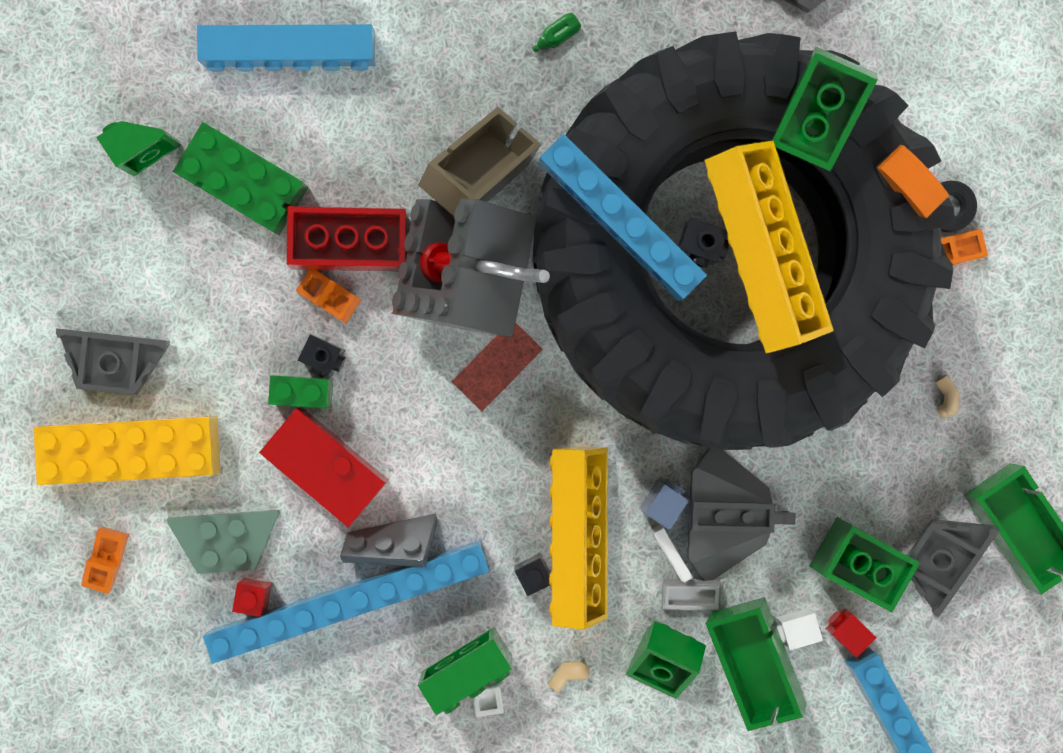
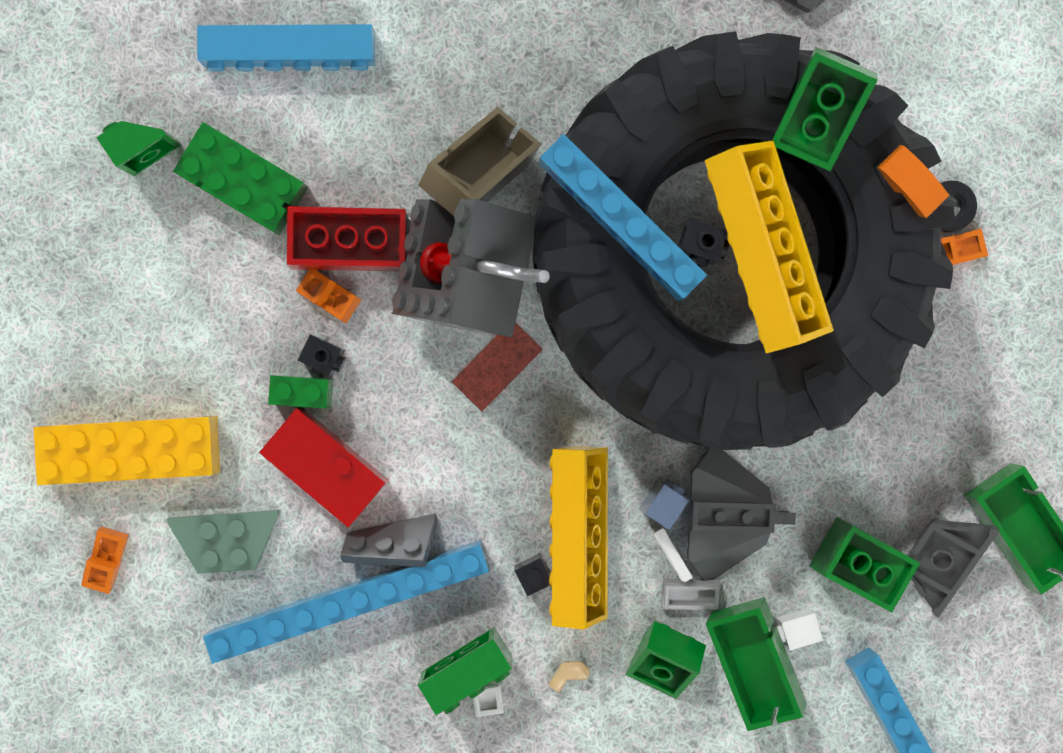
dark grey wing [56,328,170,395] -> none
red brick [232,578,273,617] -> none
green piece [532,12,581,52] -> none
red brick [825,609,877,658] -> none
tan arm [935,374,960,419] -> none

